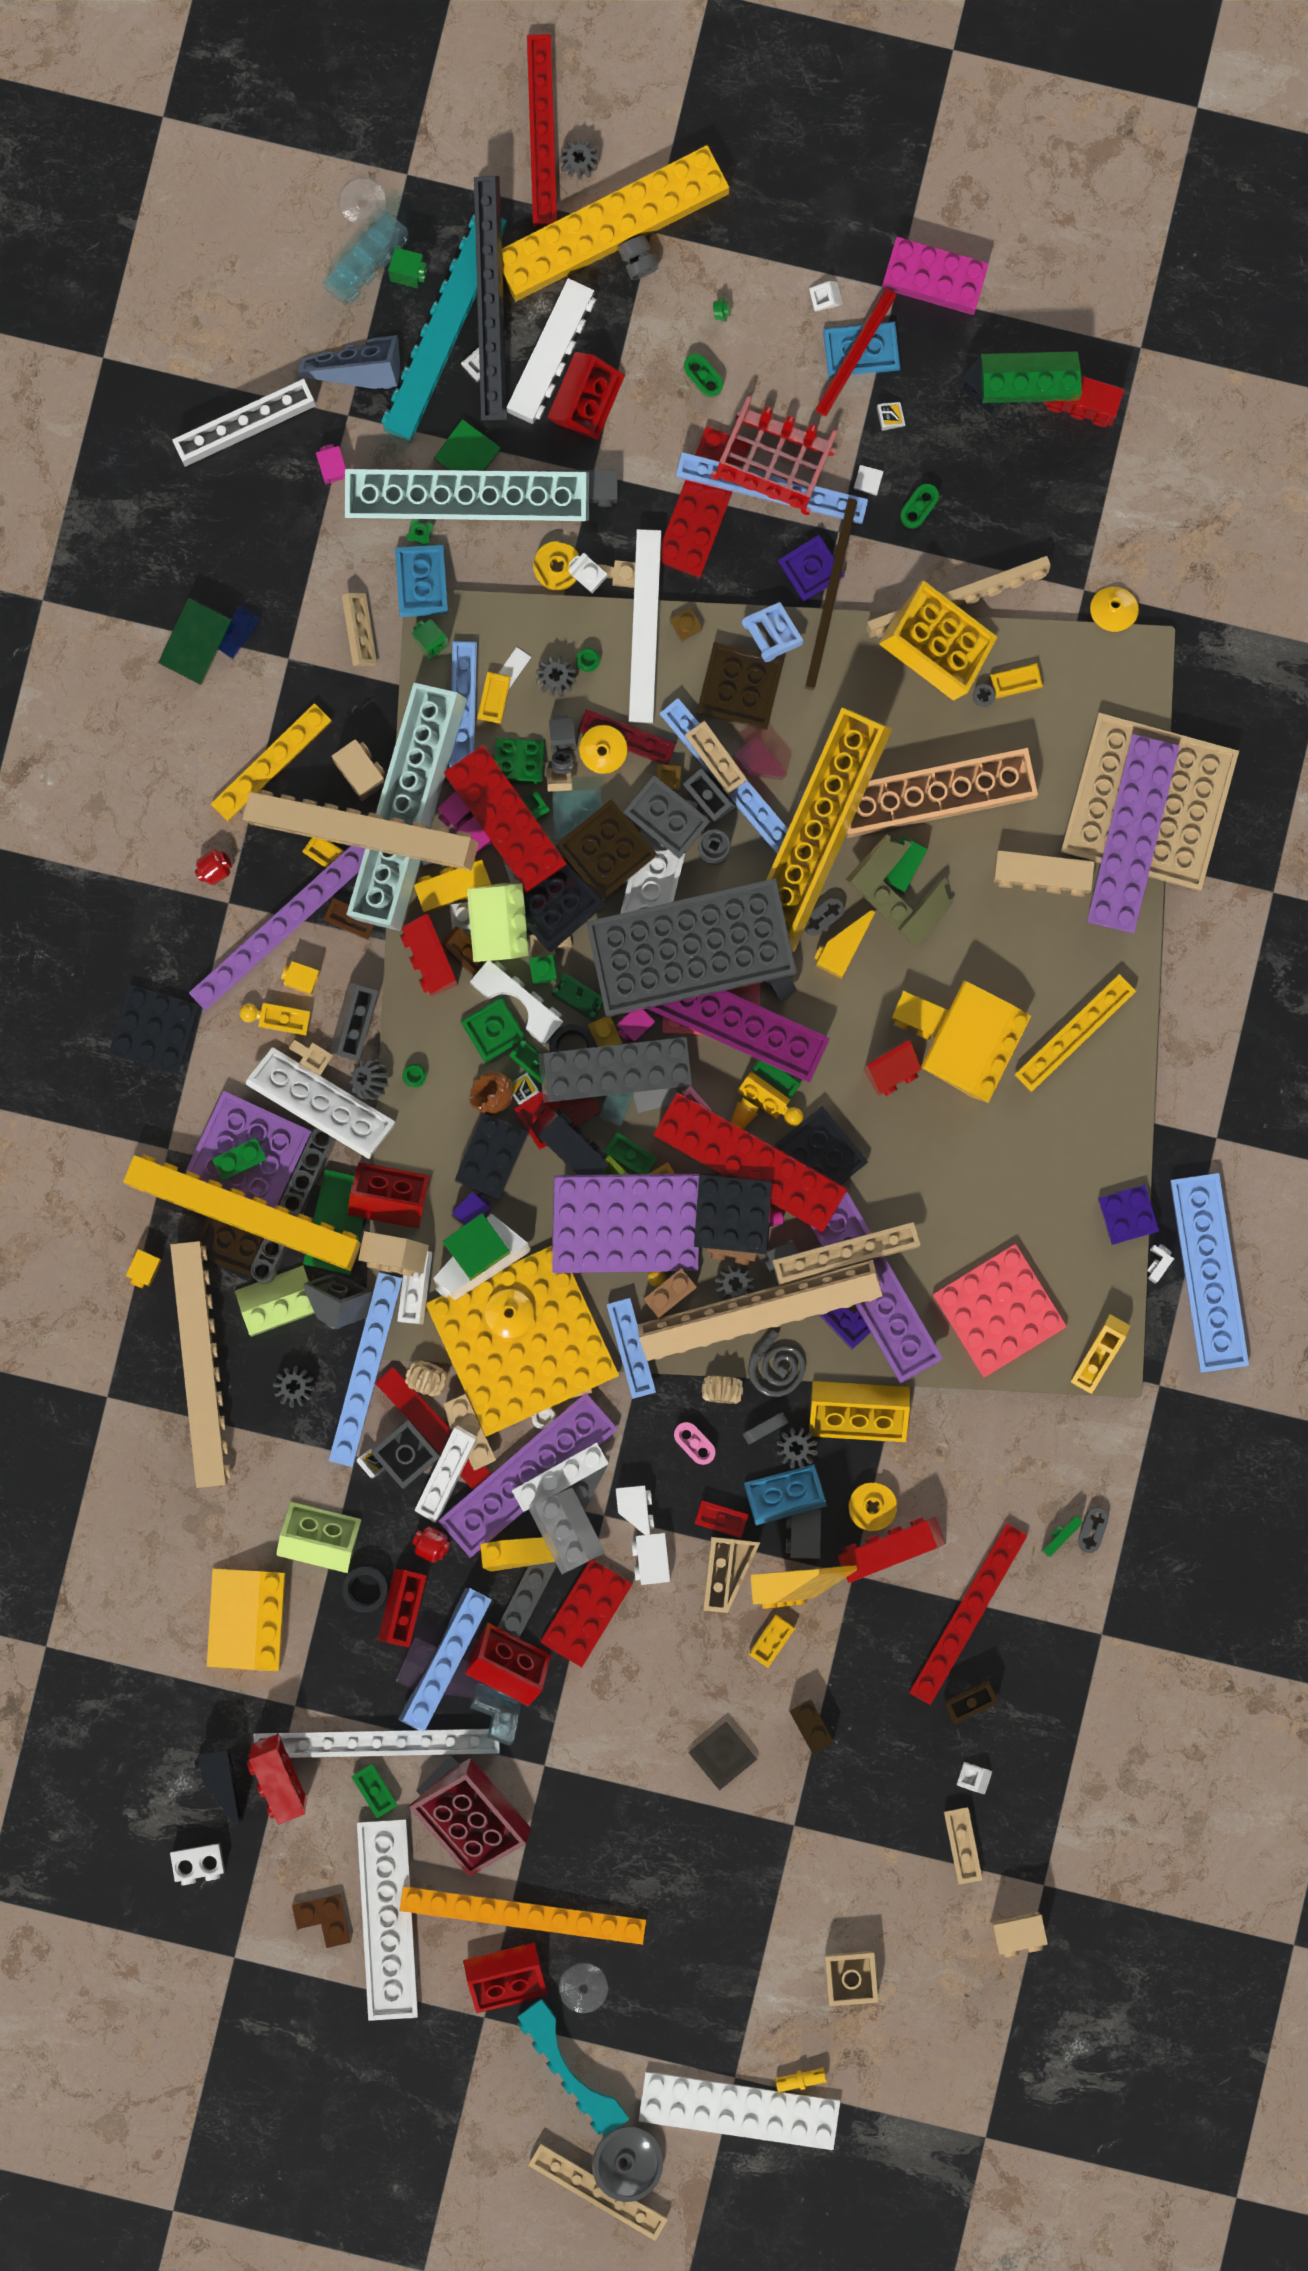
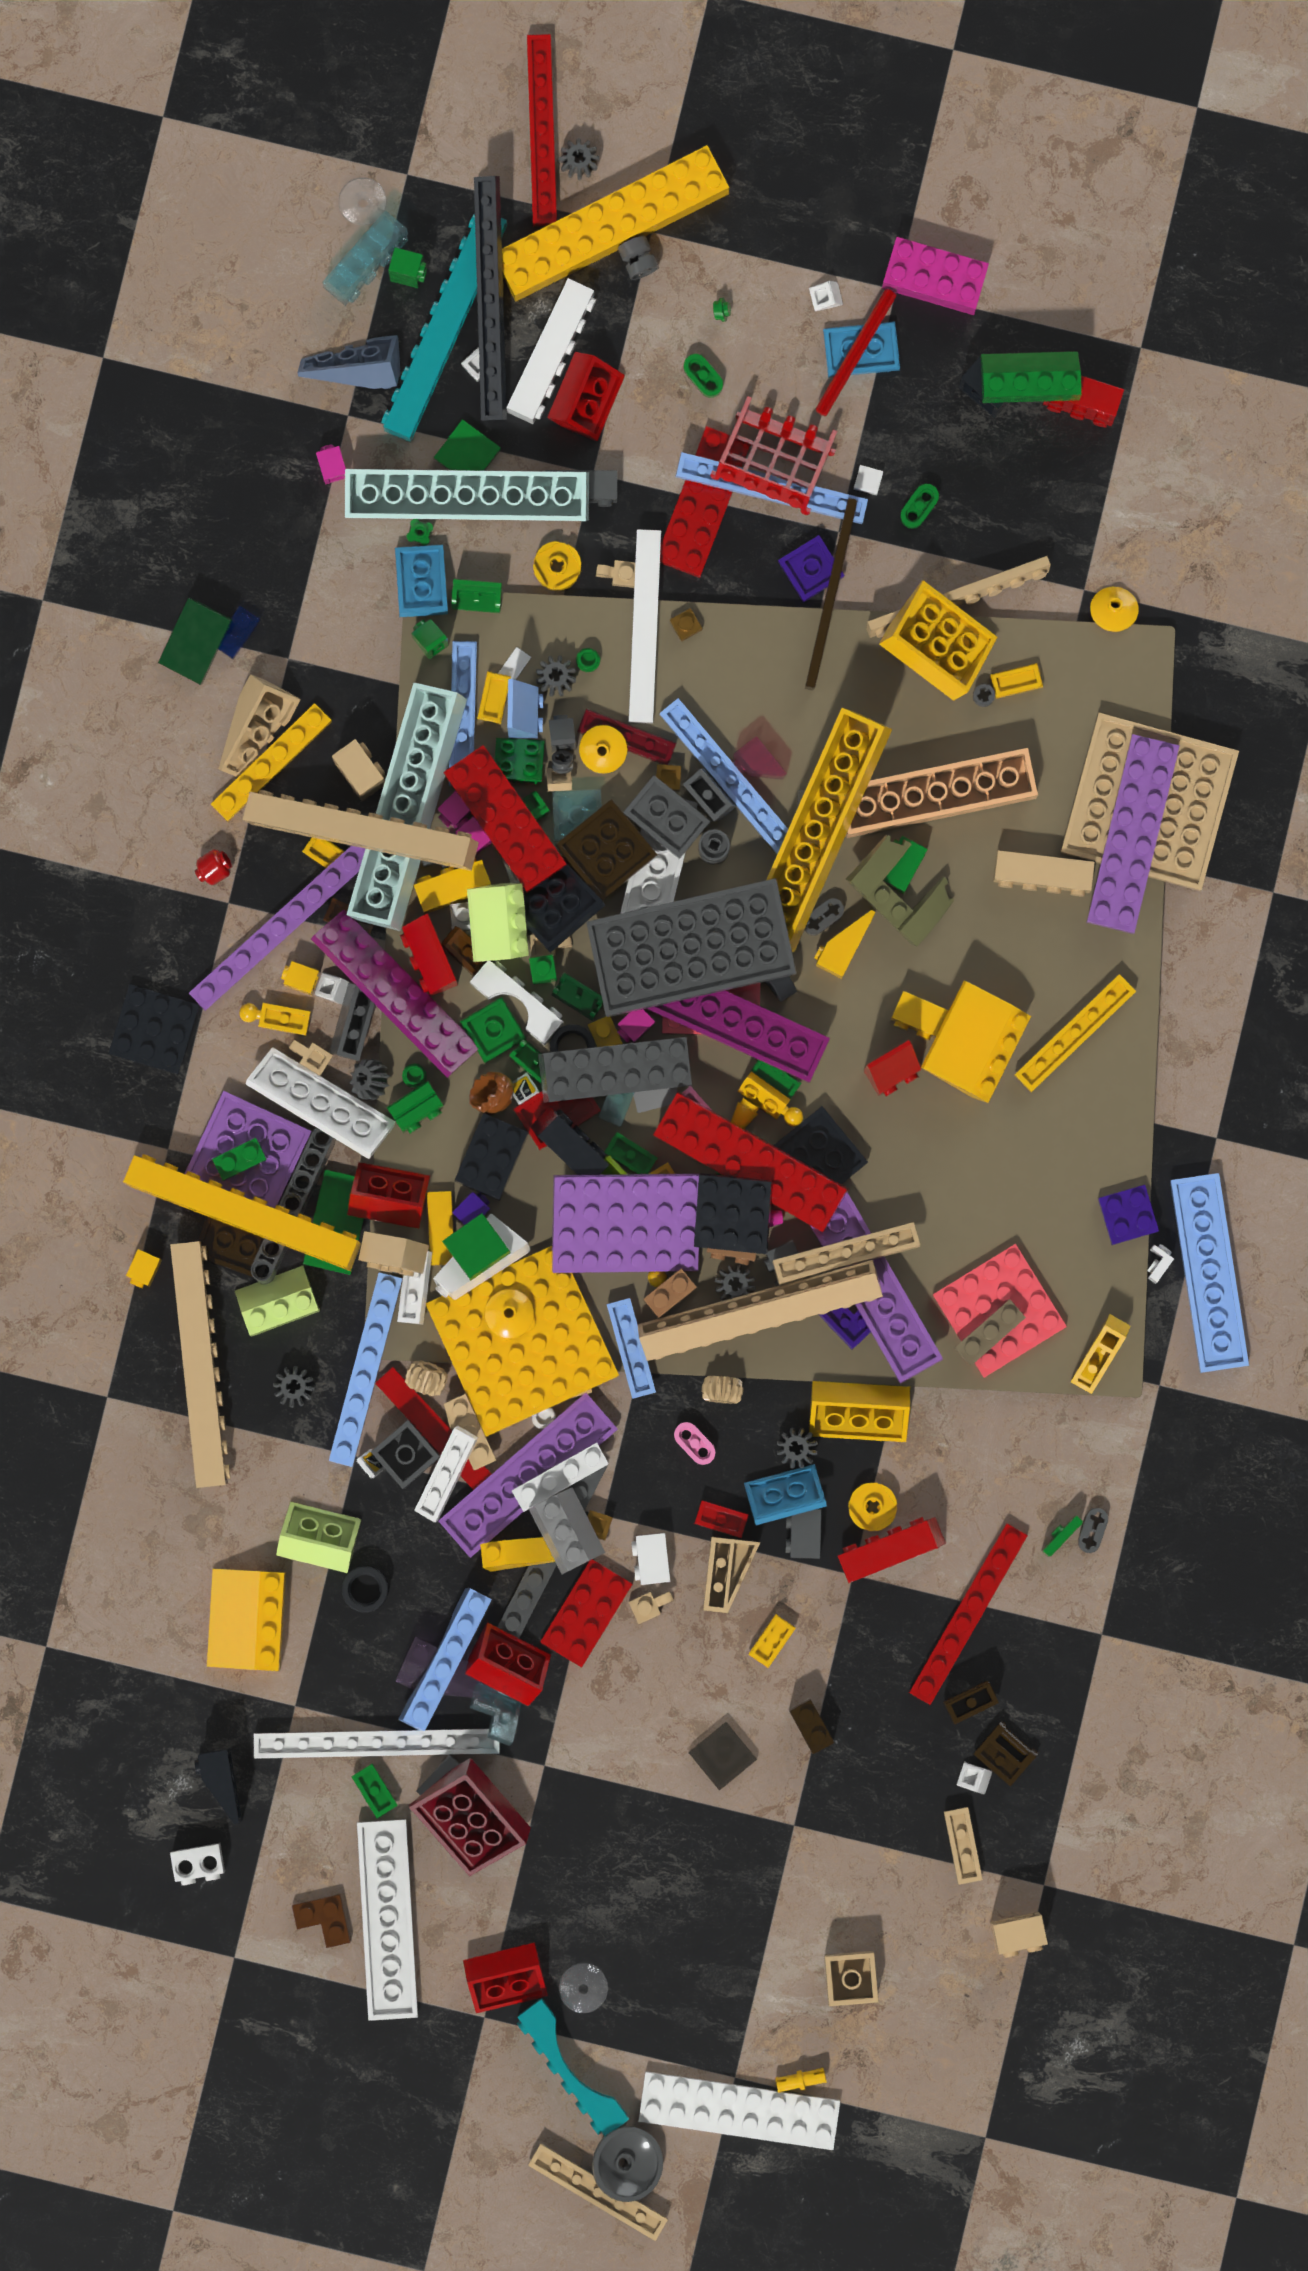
white brick [172,379,315,467] -> none
red brick [247,1734,308,1825] -> none
dark grey slope [303,1272,372,1329] -> none
tan plate [342,593,377,666] -> none
red brick [378,1569,427,1647] -> none
light orange plate [399,1886,646,1945] -> none
red head [412,1526,450,1563] -> none
white bracket [568,553,608,594] -> none
white slope [616,1486,654,1535] -> none
tan plate [685,721,747,795] -> none
dark brown plate [697,642,784,730] -> none
light blue plate [741,602,803,662] -> none
dark grey beam [742,1412,789,1445] -> none
dark grey piece [748,1329,806,1397] -> none
yellow slope [751,1565,857,1609] -> none
slope [877,402,905,431] -> none
none -> tan wedge [218,674,301,777]
none -> magenta plate [311,910,478,1078]
none -> white slope [314,972,350,1004]
none -> green brick [387,1081,444,1134]
none -> yellow tile [427,1191,453,1266]
none -> green hinge [451,579,502,613]
none -> light blue slope [507,679,543,739]
none -> pearl gold plate [587,1510,613,1541]
none -> tan plate [629,1591,674,1624]
none -> dark tan plate [955,1299,1026,1366]
none -> dark brown plate [973,1721,1039,1787]

